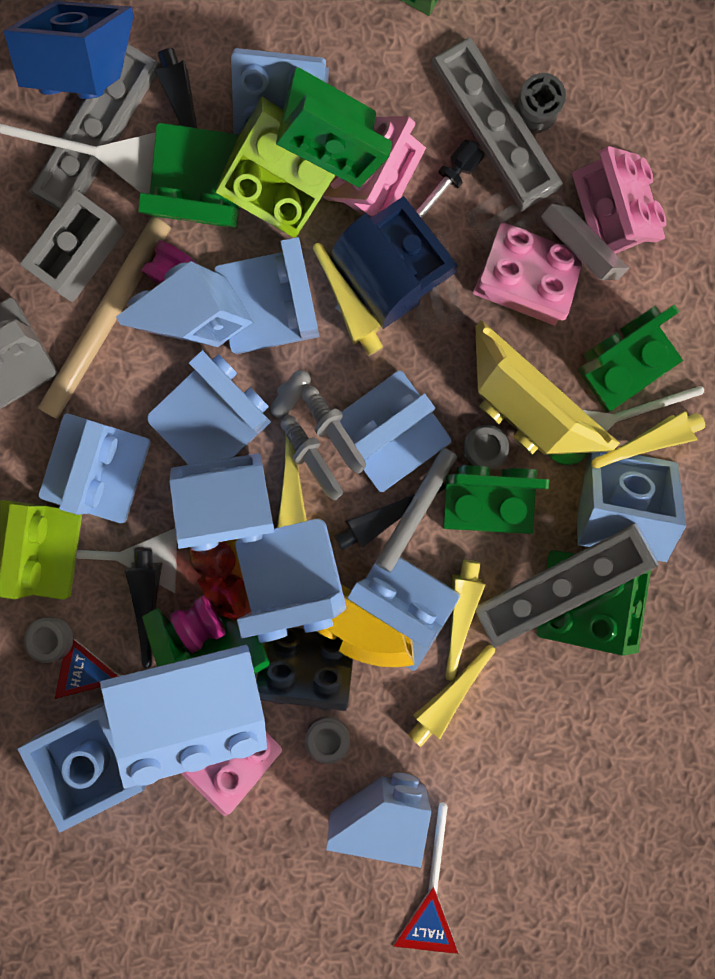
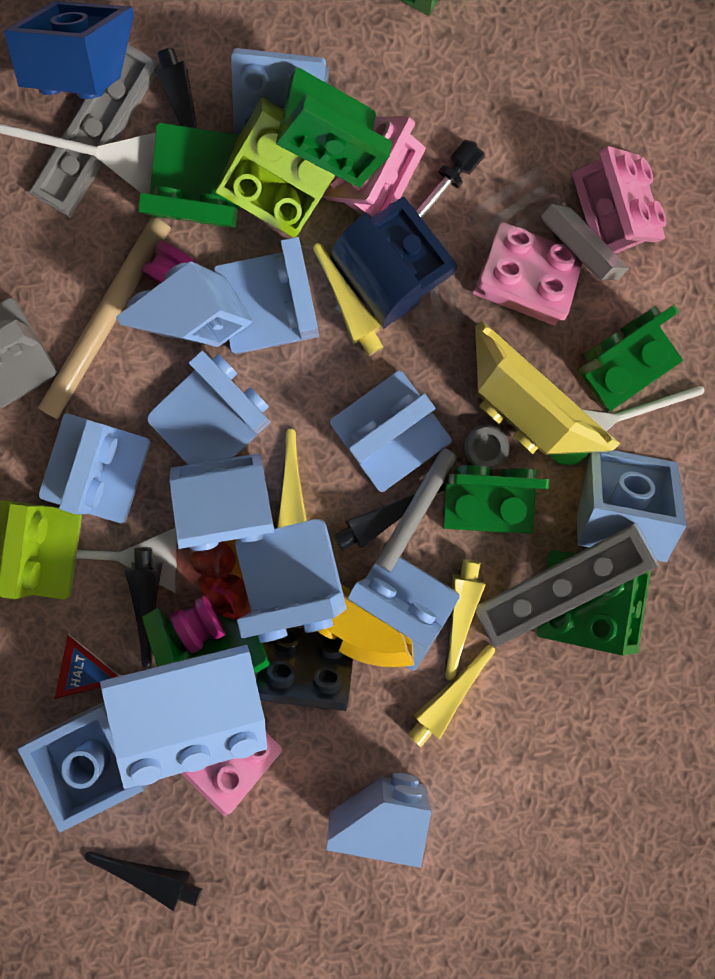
light grey brick [20,190,126,303] -> none
light grey tile [24,617,73,663] -> none
light grey piece [270,370,366,500] -> none
light grey tile [305,716,350,764] -> none
piece [393,802,459,954] -> none
light grey tile [432,37,562,212] -> none
dark grey wheel [514,73,566,133] -> none
light yellow piece [591,411,705,468] -> none
none -> black piece [84,851,203,912]

